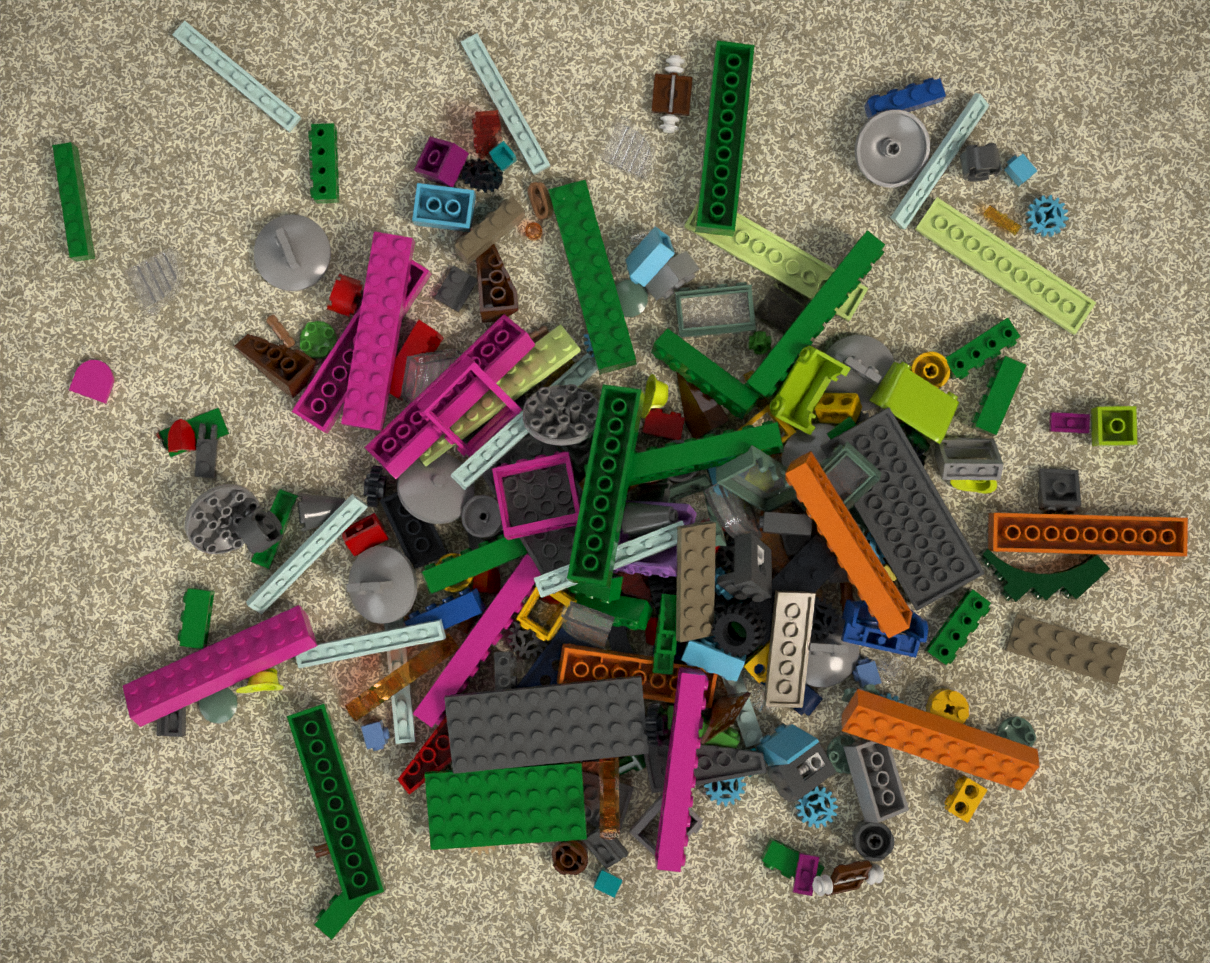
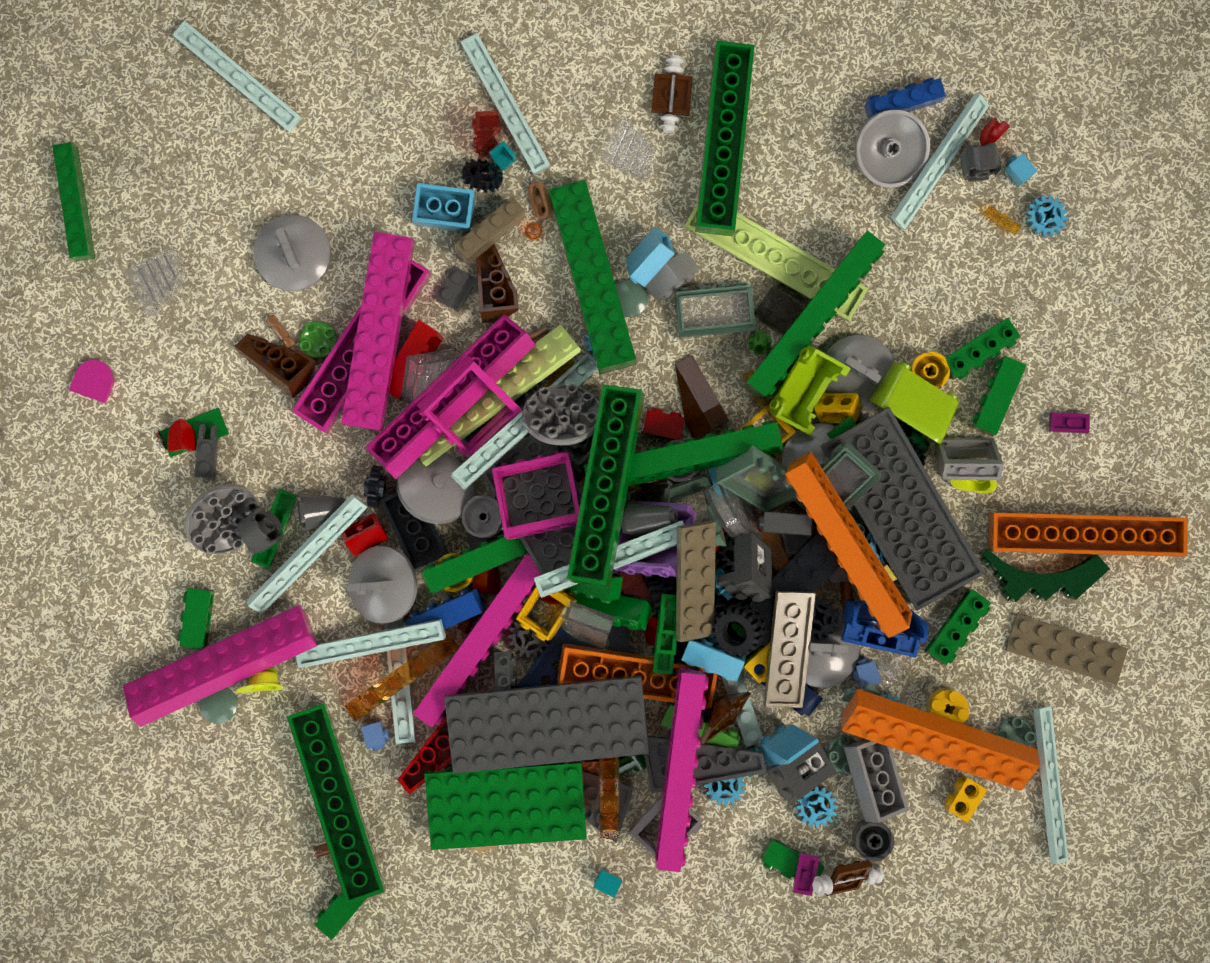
dark grey plate [157,706,186,737] -> none
green brick [308,123,340,204] -> none
red brick [327,273,364,317] -> none
magenta brick [414,136,469,187] -> none
reddish brown cone [551,840,588,876] -> none
dark grey plate [582,824,629,869] -> none
neon yellow piece [641,374,668,418] -> none
black gear [644,704,669,747] -> none
green brick [651,328,759,420] -> none
yellowish green plate [915,197,1096,335] -> none
dark grey plate [1038,469,1081,514] -> none
lime brick [1091,406,1137,447] -> none
none -> red brick [979,118,1011,146]
none -> light aqua plate [1033,706,1069,864]

